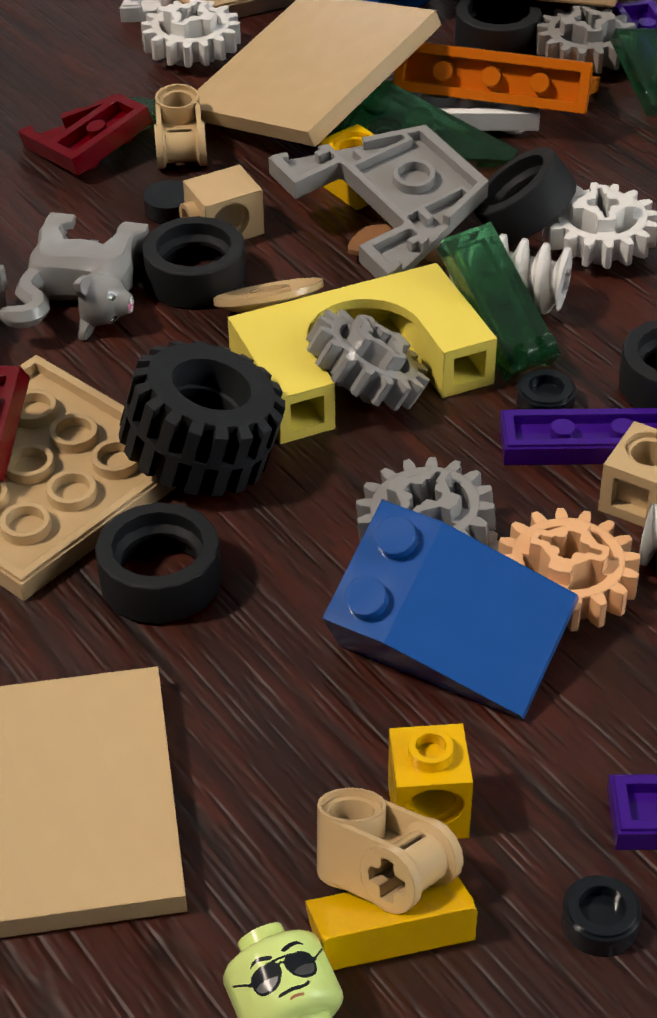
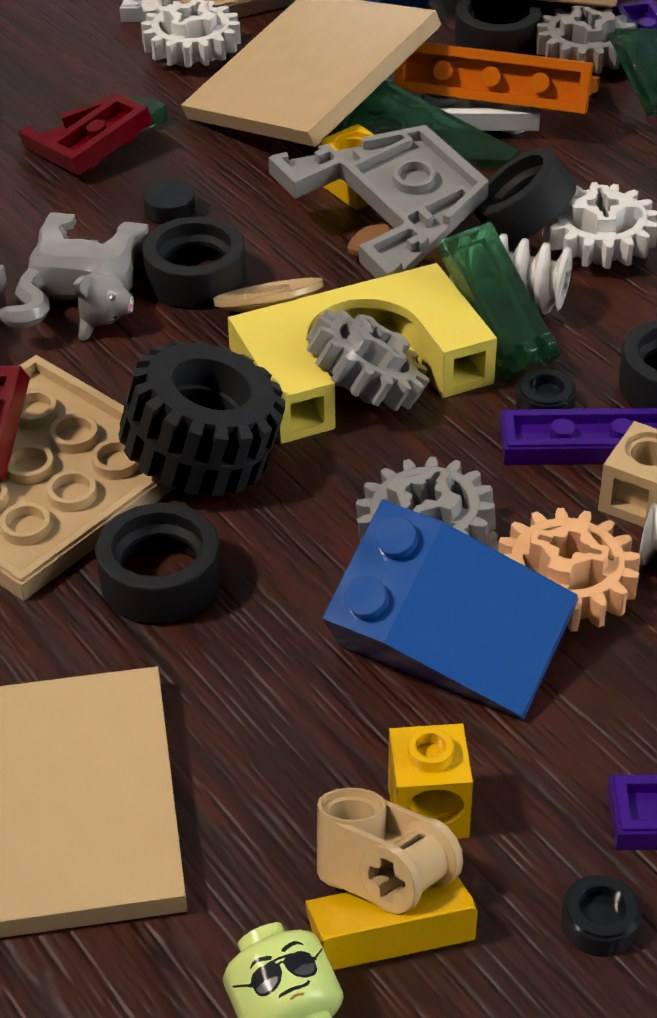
tan piece [154,84,207,169] -> none
tan brick [179,164,264,240] -> none

